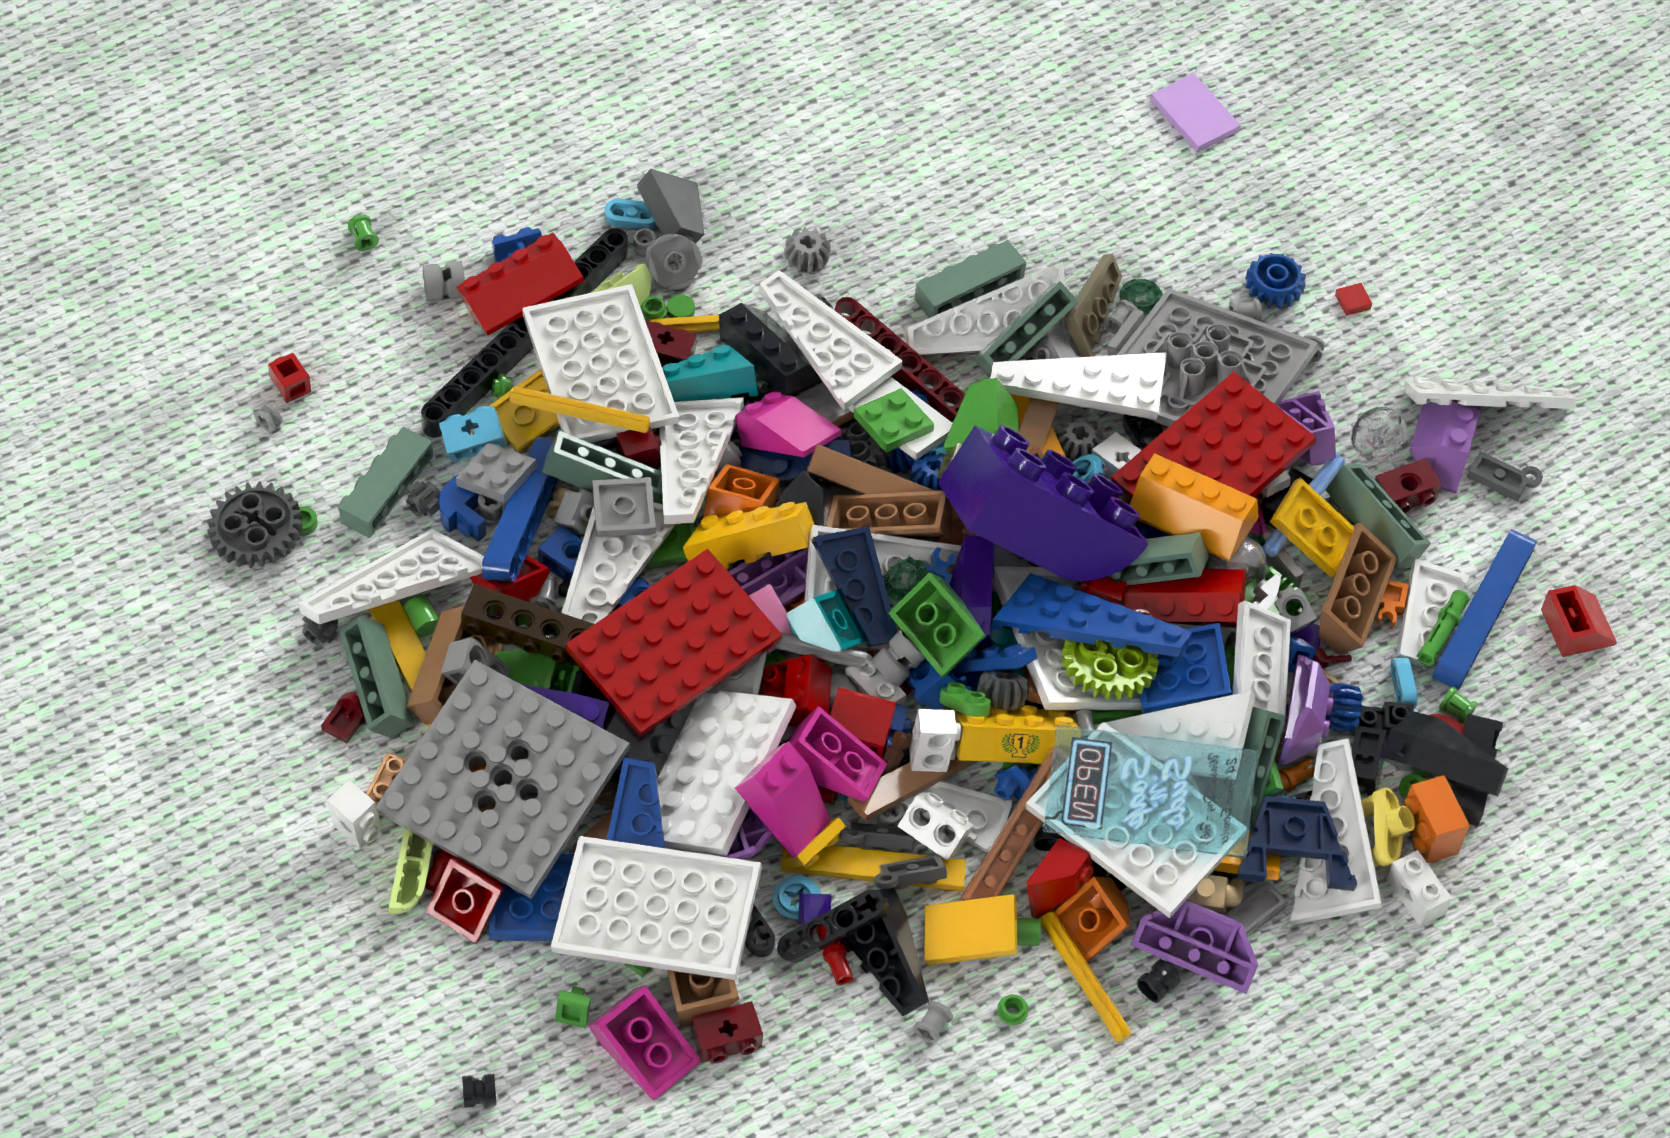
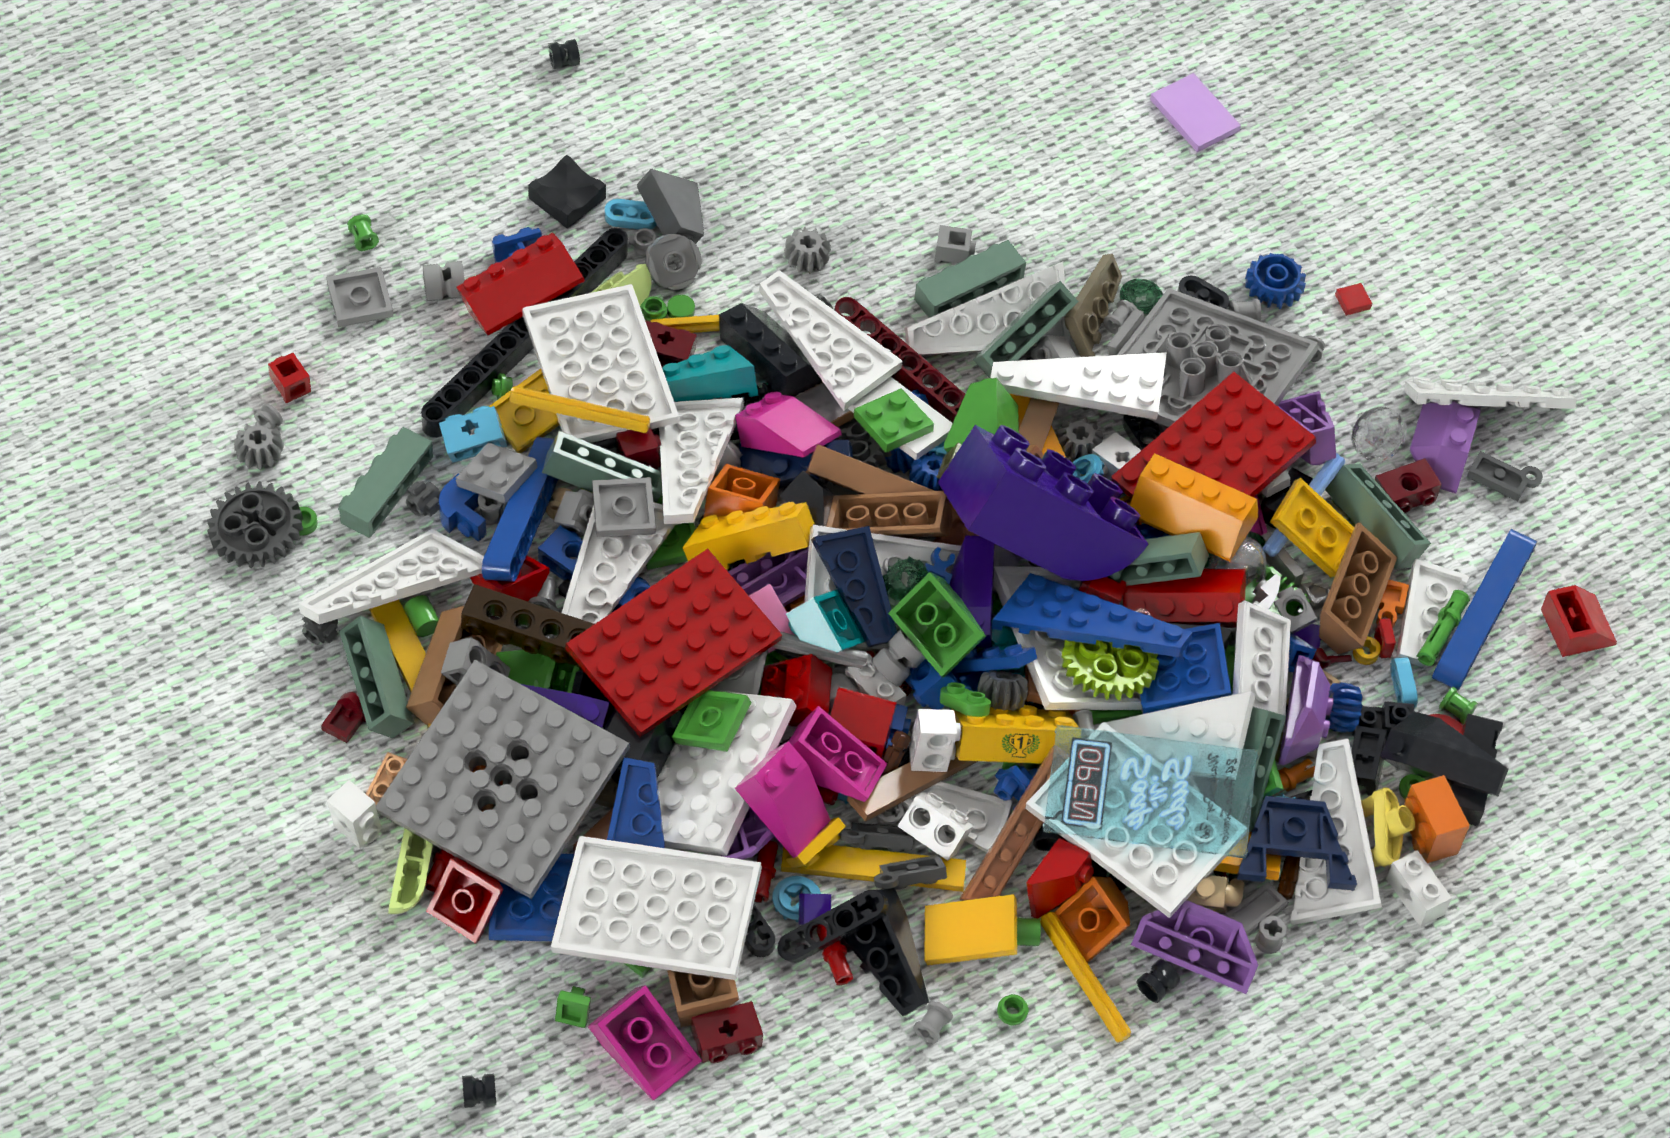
none -> light grey gear [234,420,284,470]
none -> light grey plate [326,267,394,327]
none -> black brick [528,155,606,229]
none -> black wheel [548,39,580,69]
none -> bright green plate [672,690,752,751]
none -> red pin [754,840,778,903]
none -> light grey brick [935,225,976,263]
none -> black plate [1178,275,1229,310]
none -> light grey bush [1255,916,1287,954]
none -> reddish brown axle [1277,856,1300,900]
none -> flat silver tile [1298,582,1330,611]
none -> yellow bush [1352,636,1381,665]
none -> red tile [1374,618,1396,659]

